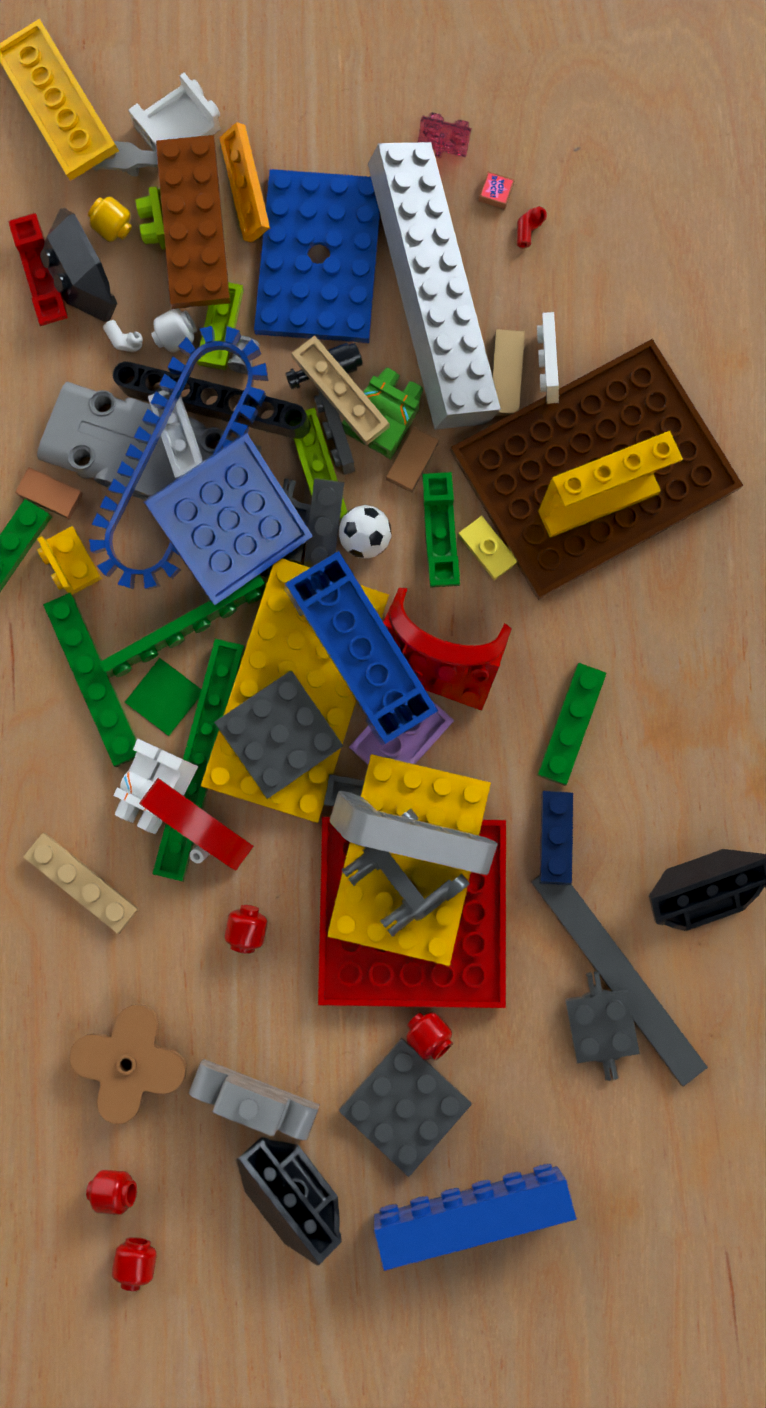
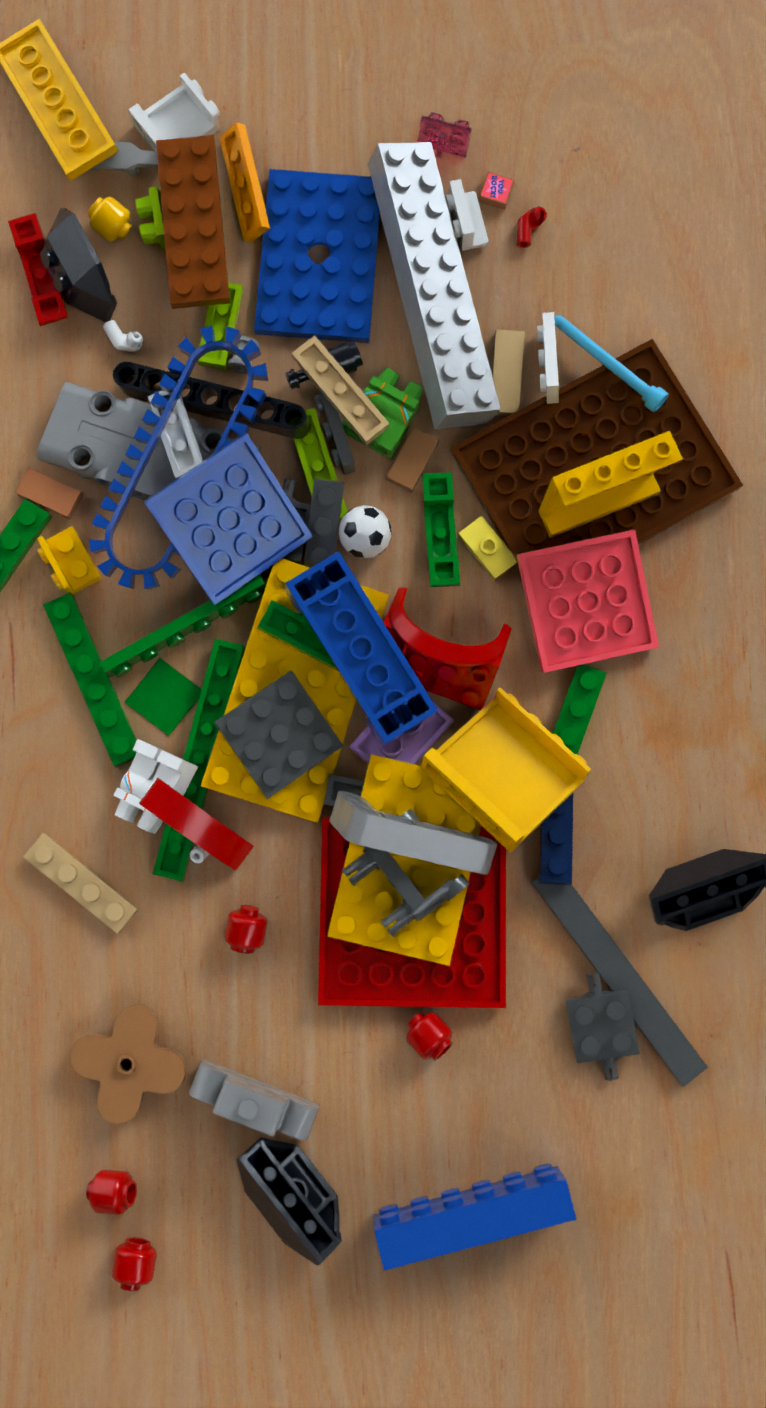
white head [151,309,197,353] -> none
dark grey plate [339,1038,472,1177] -> none
none -> green plate [257,600,338,671]
none -> yellow panel [420,688,591,853]
none -> white bracket [445,179,489,251]
none -> coral plate [517,529,659,673]
none -> medium azure piece [554,315,669,413]

